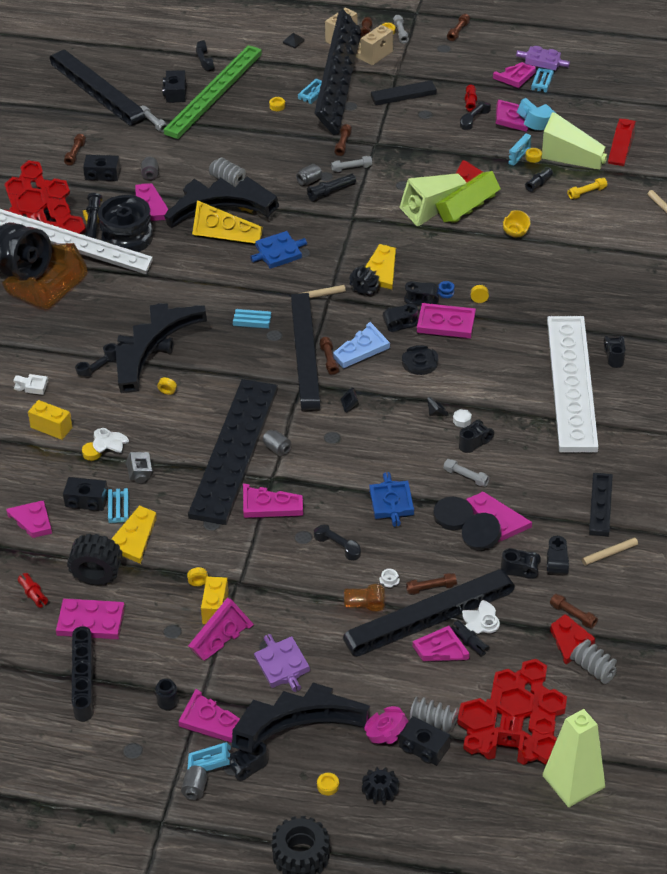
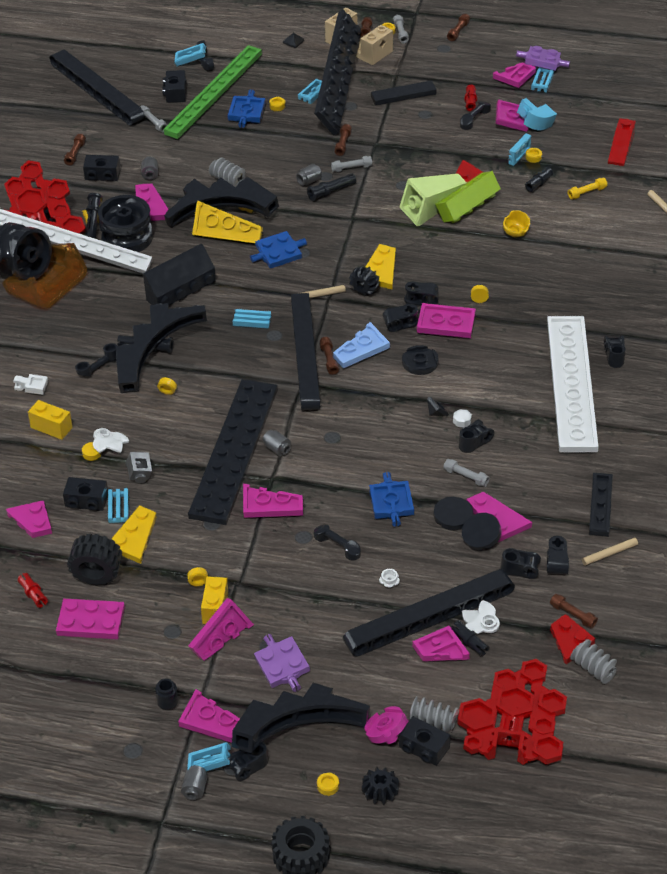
black beam [72,626,93,722] -> none
black slope [340,387,359,413] -> none
clear orange piece [344,584,385,612] -> none
copper bar [406,573,457,594] -> none
blue bush [439,281,454,298] -> none
yellowish green slope [542,113,607,170] -> none
yellowish green slope [543,709,605,807] -> none
none -> black slope [143,244,216,306]
none -> medium azure tile [174,43,206,66]
none -> blue plate [228,90,266,128]

